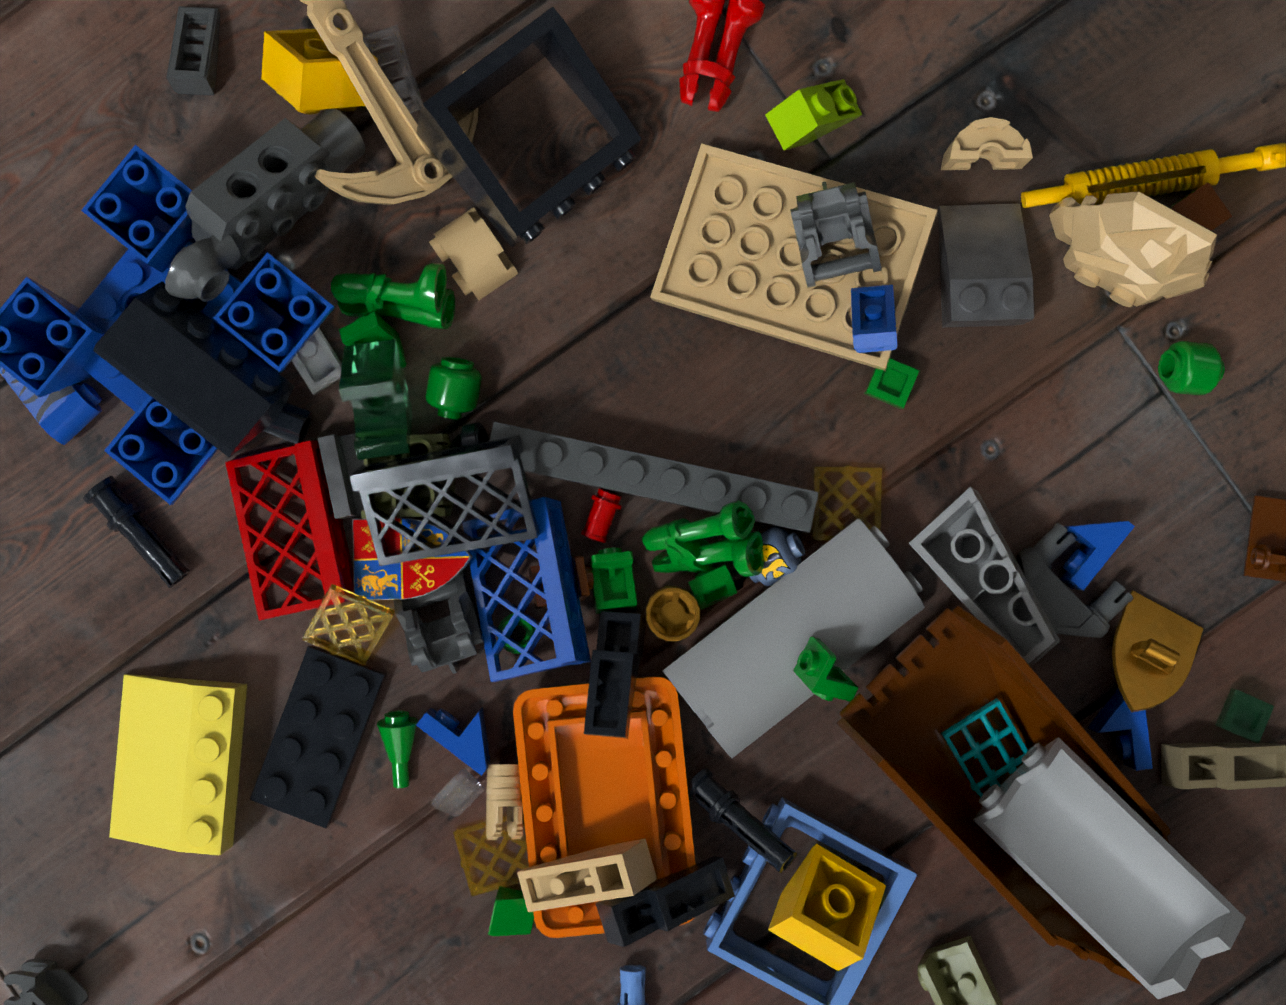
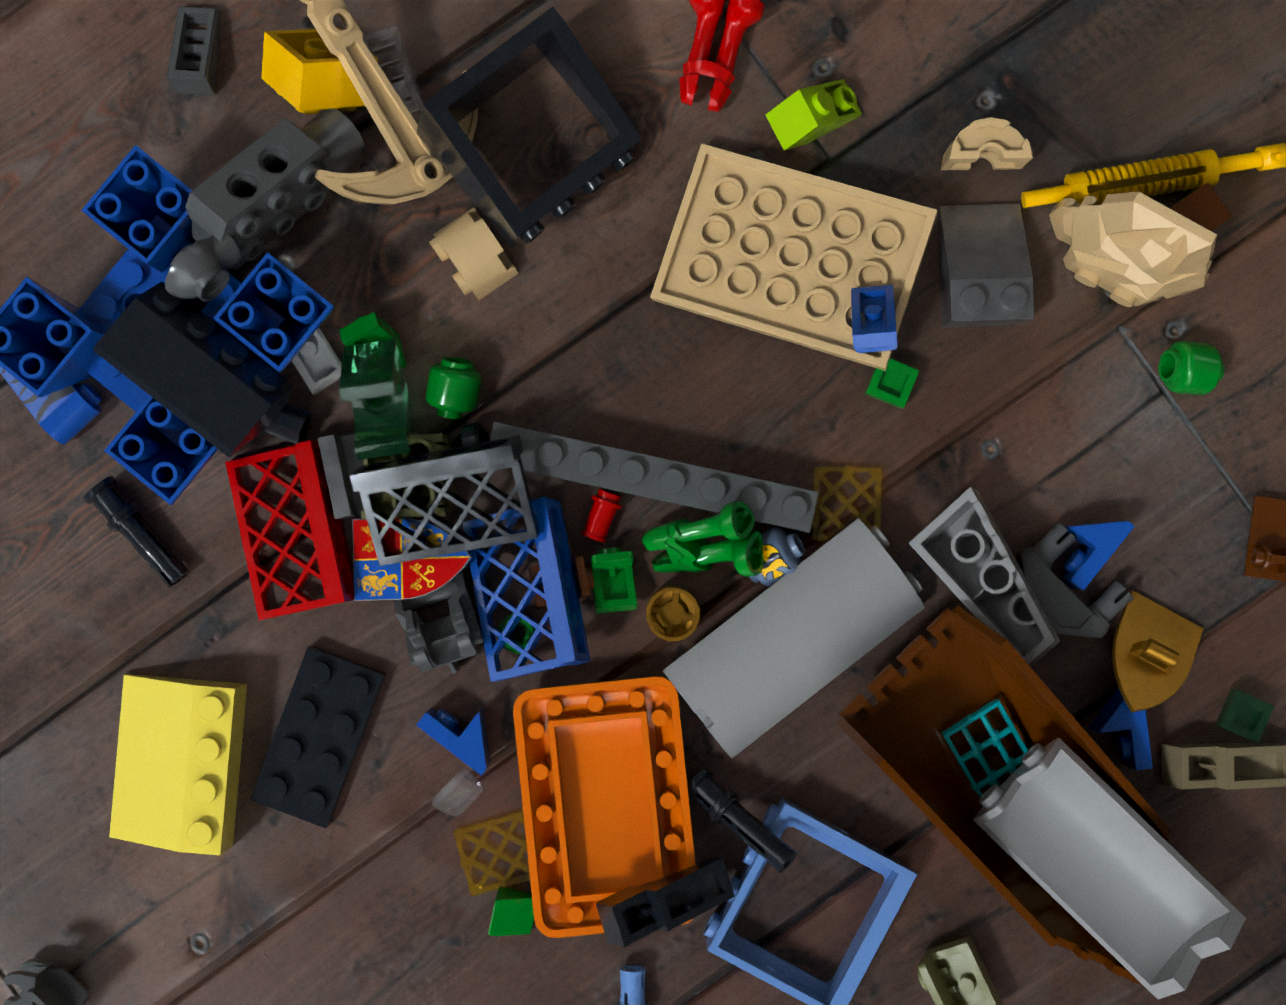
clear yellow window [302,584,395,666] -> none
green piece [331,263,455,329] -> none
green cone [377,710,418,788] -> none
tan hinge [486,764,523,840] -> none
tan slope [517,838,657,912] -> none
black slope [584,611,646,739] -> none
green plate [688,565,737,610] -> none
yellow slope [768,844,886,971] -> none
dark grey piece [790,181,882,288] -> none
green bracket [793,637,859,702] -> none

